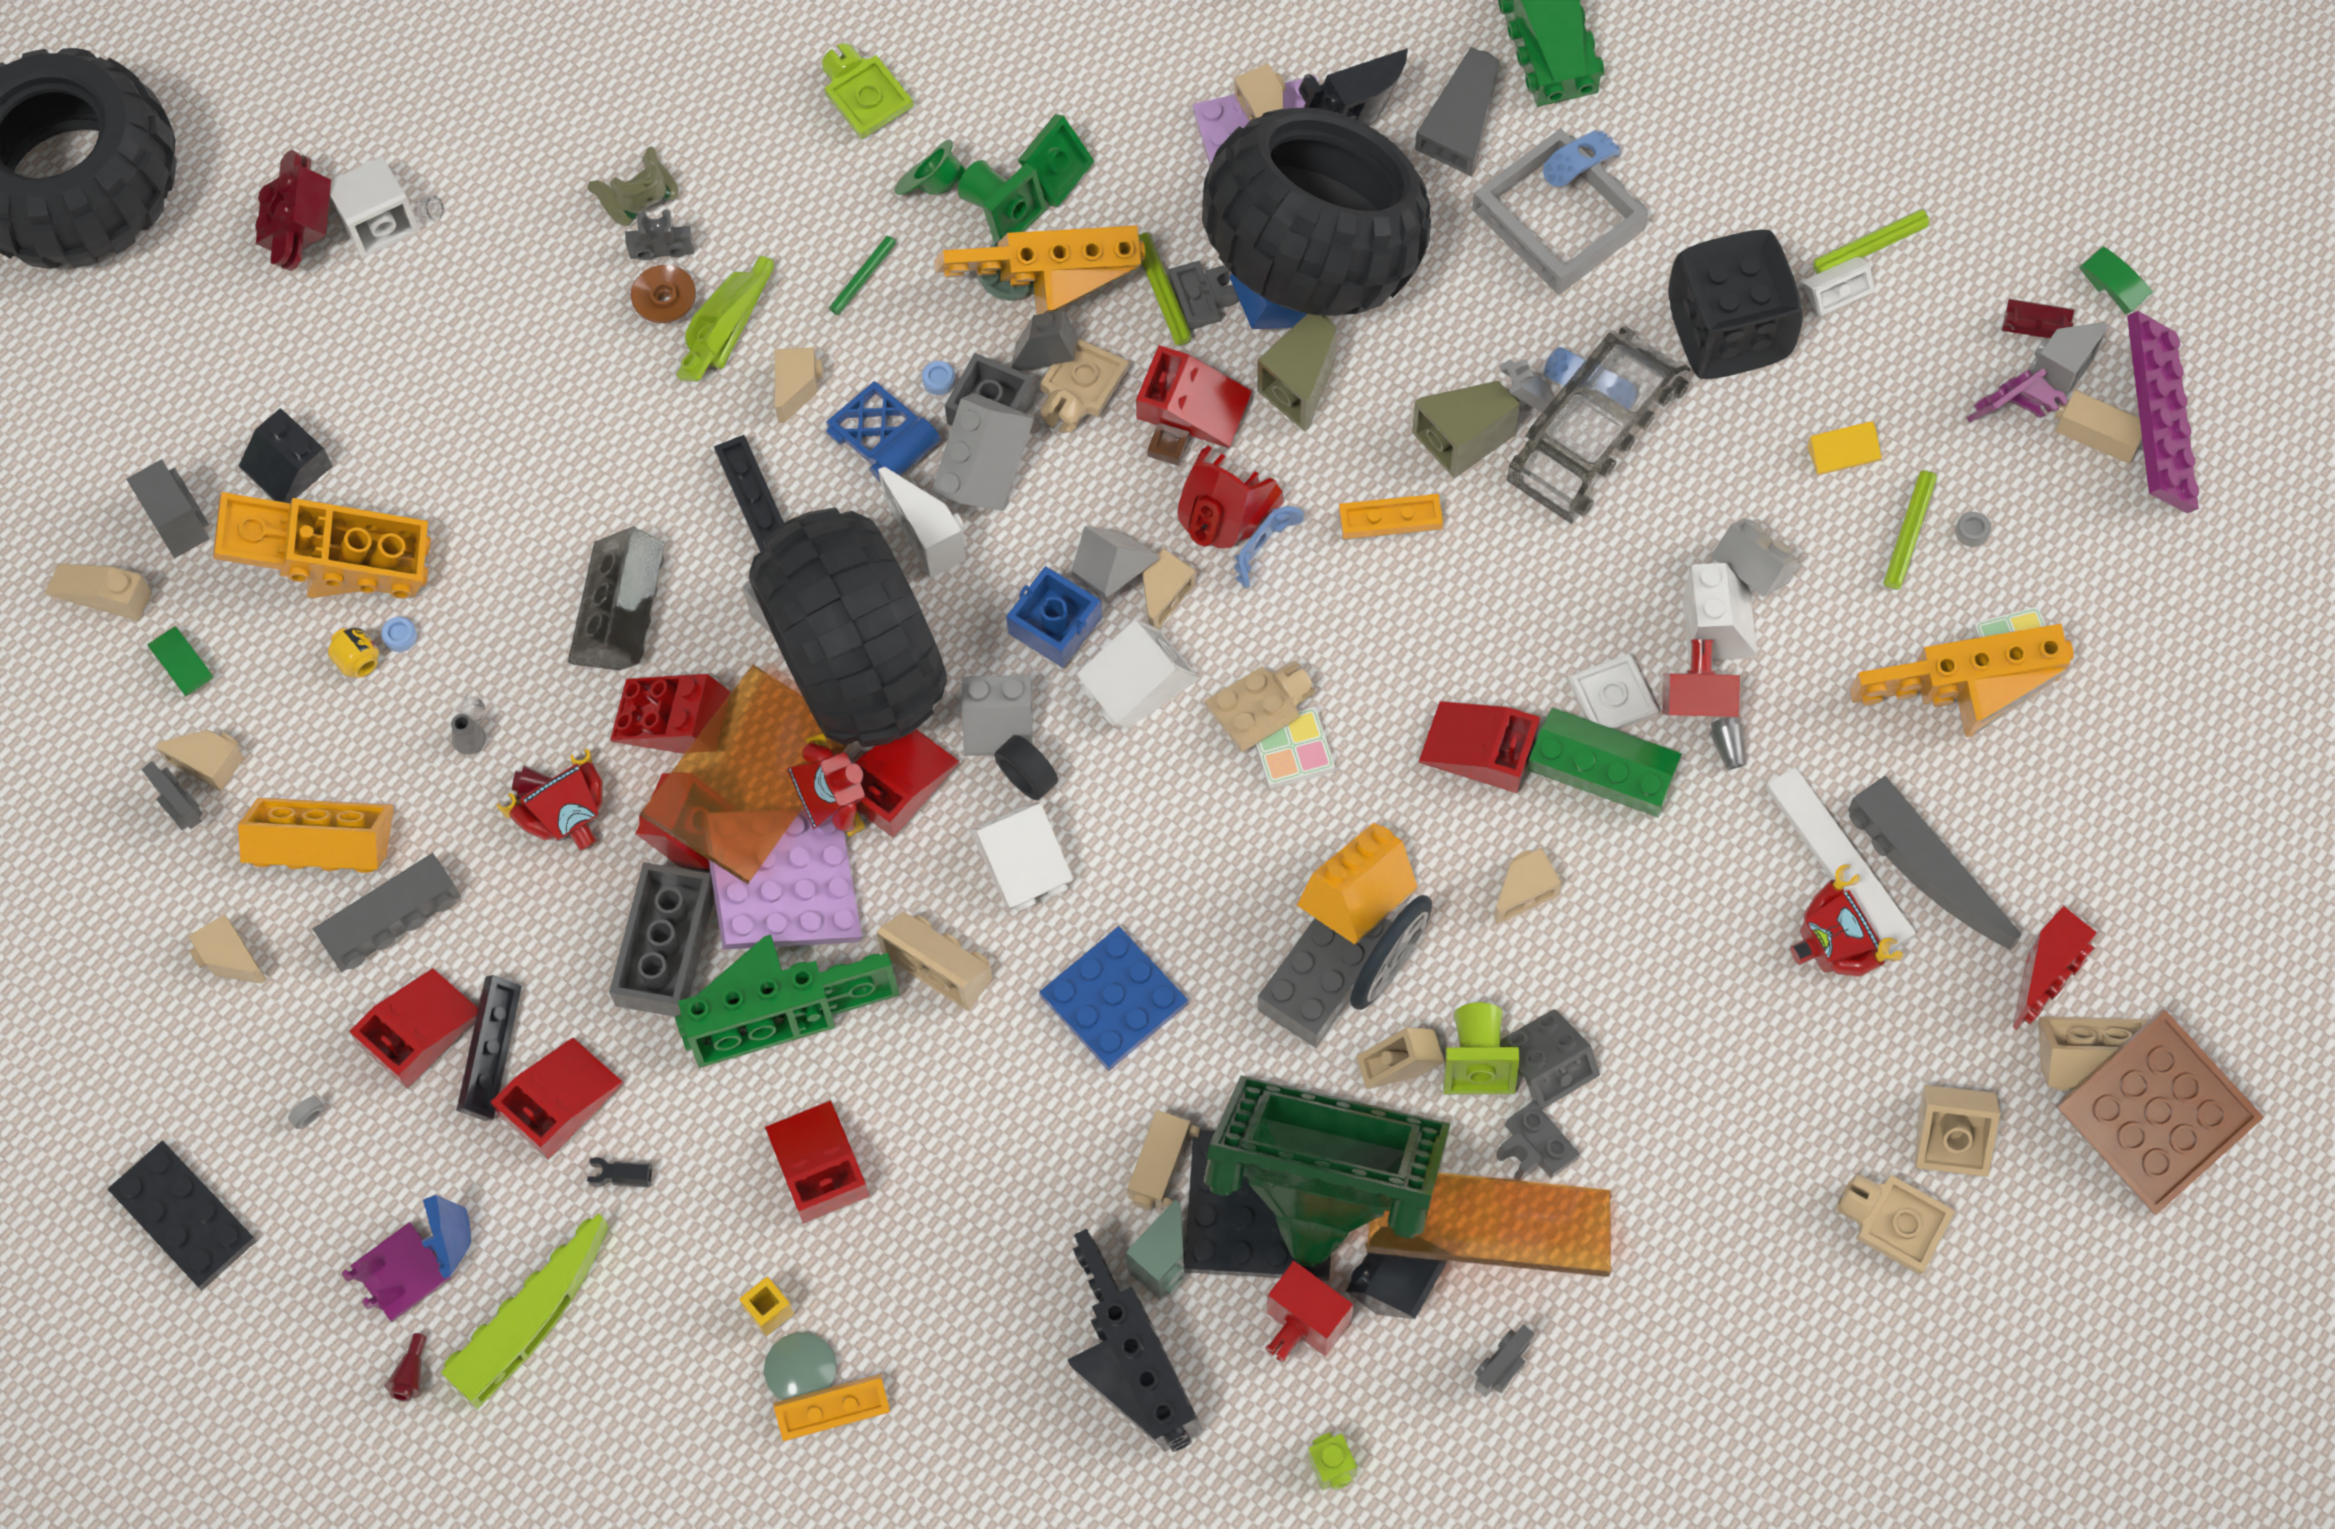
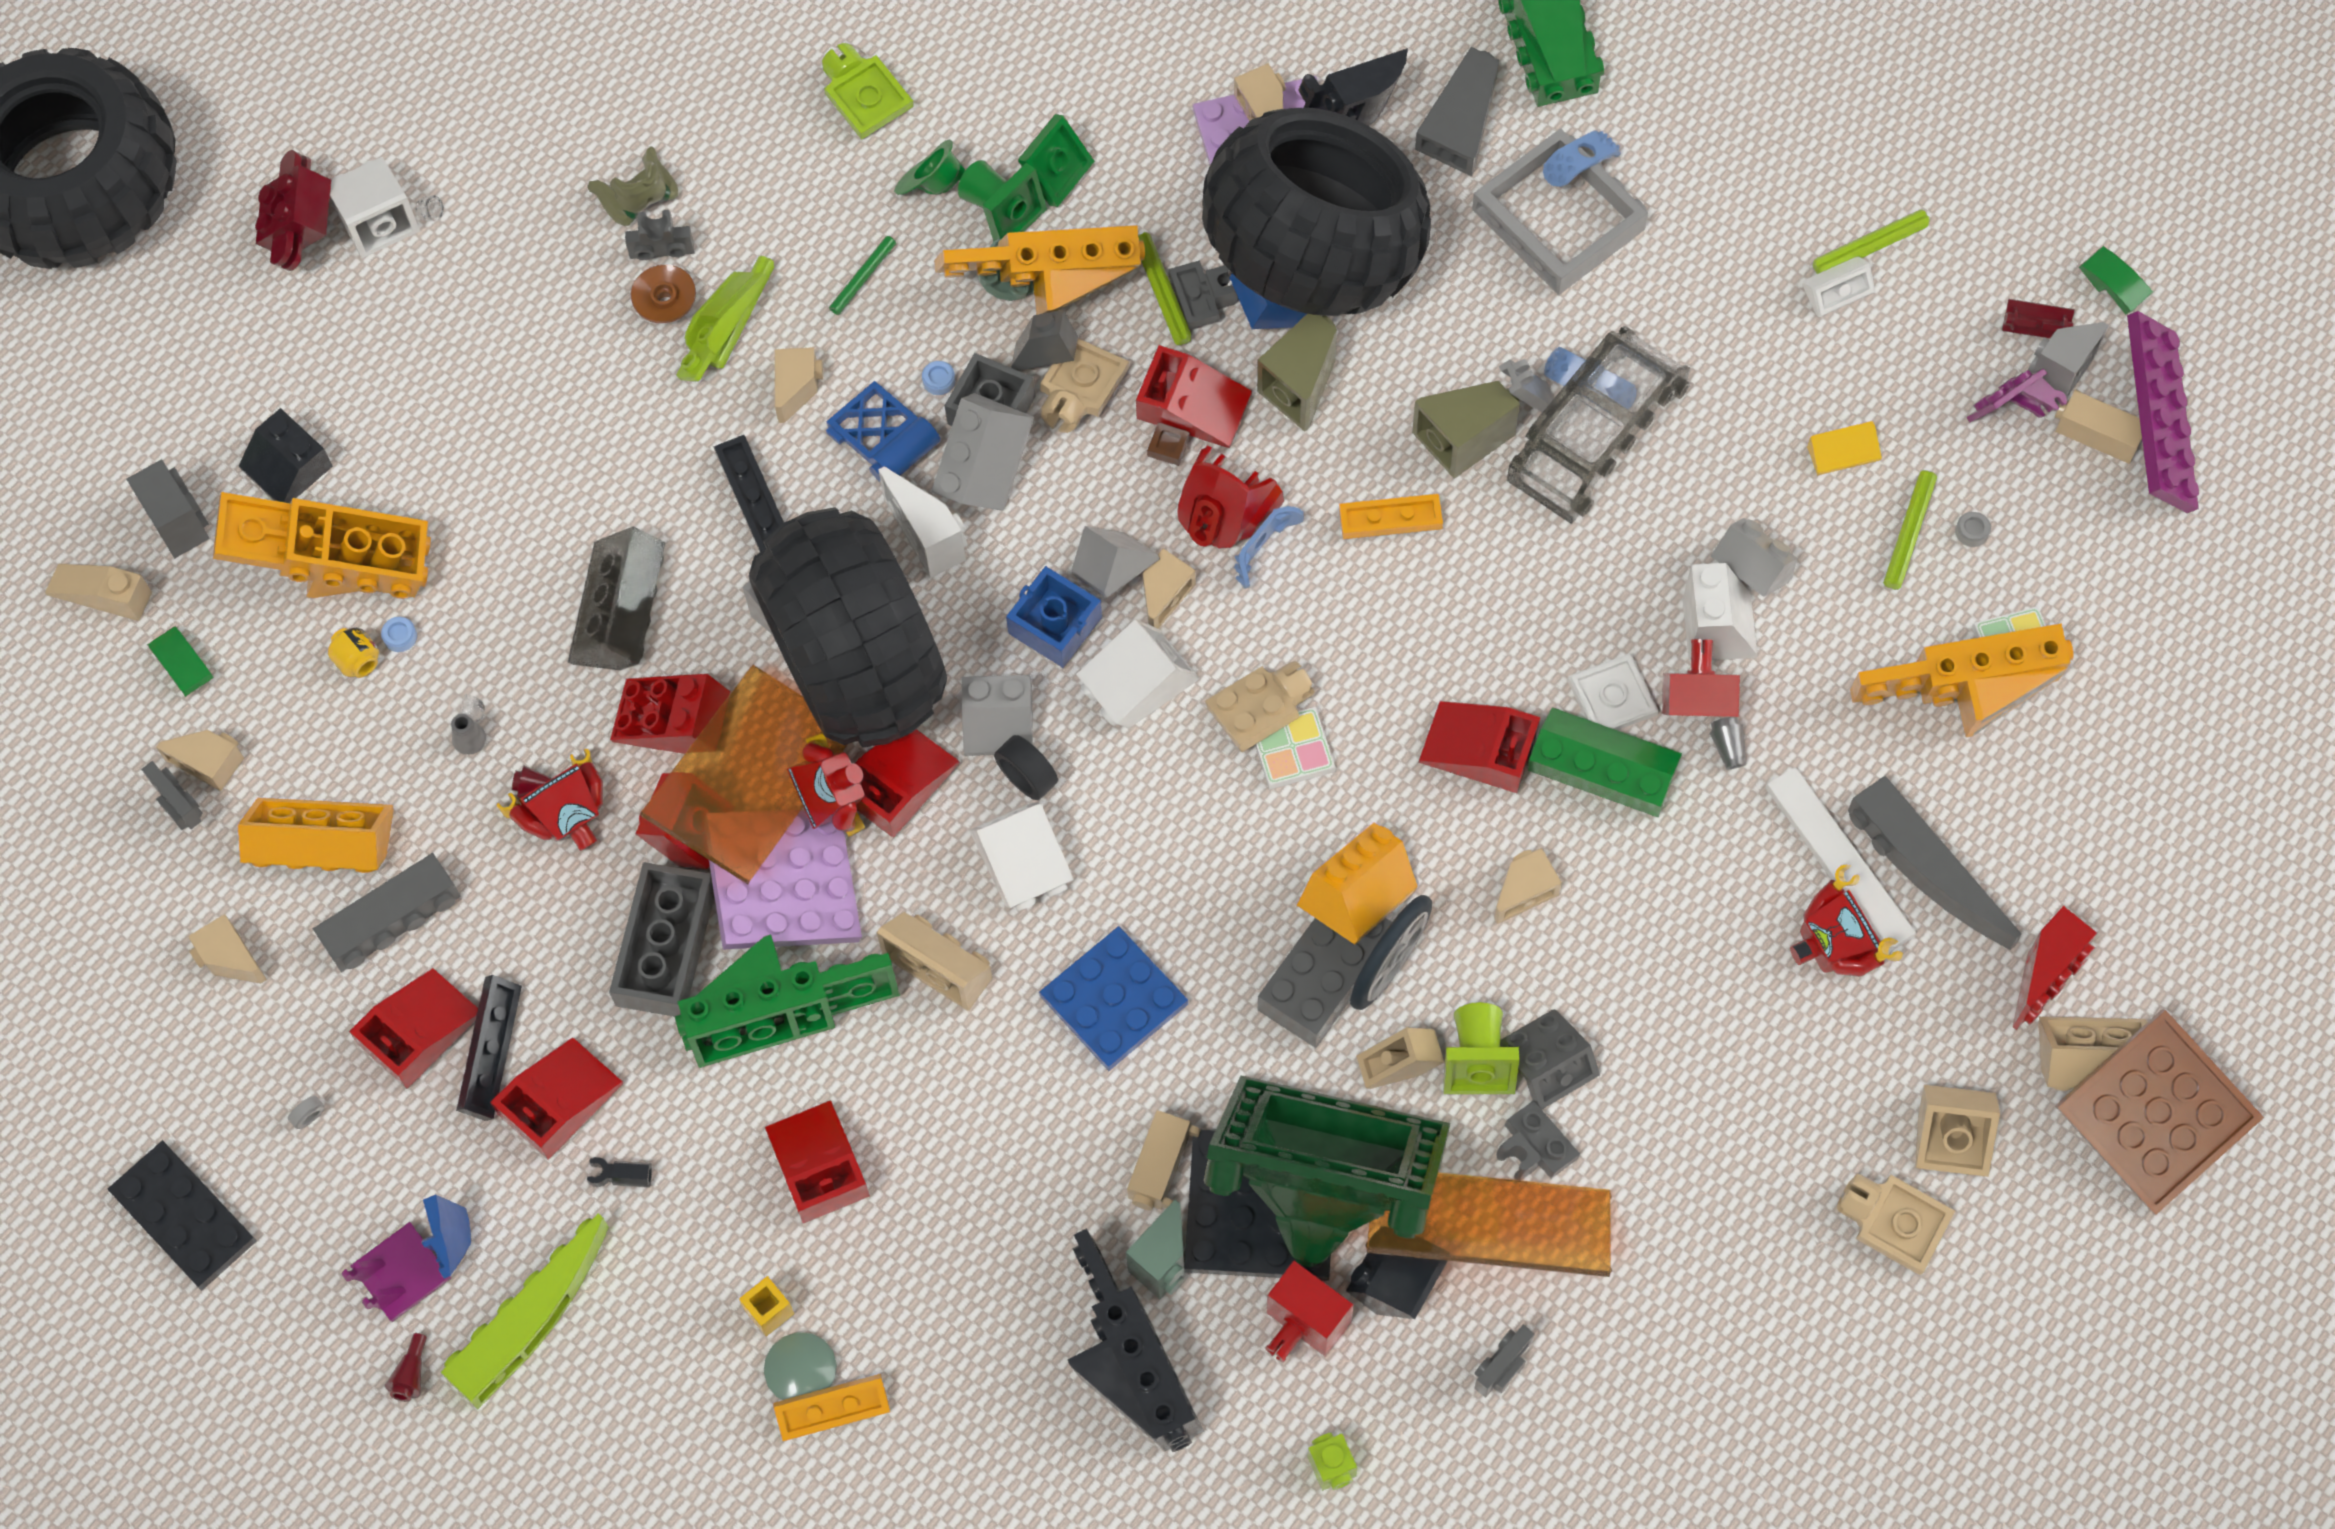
black piece [1668,229,1803,379] -> none

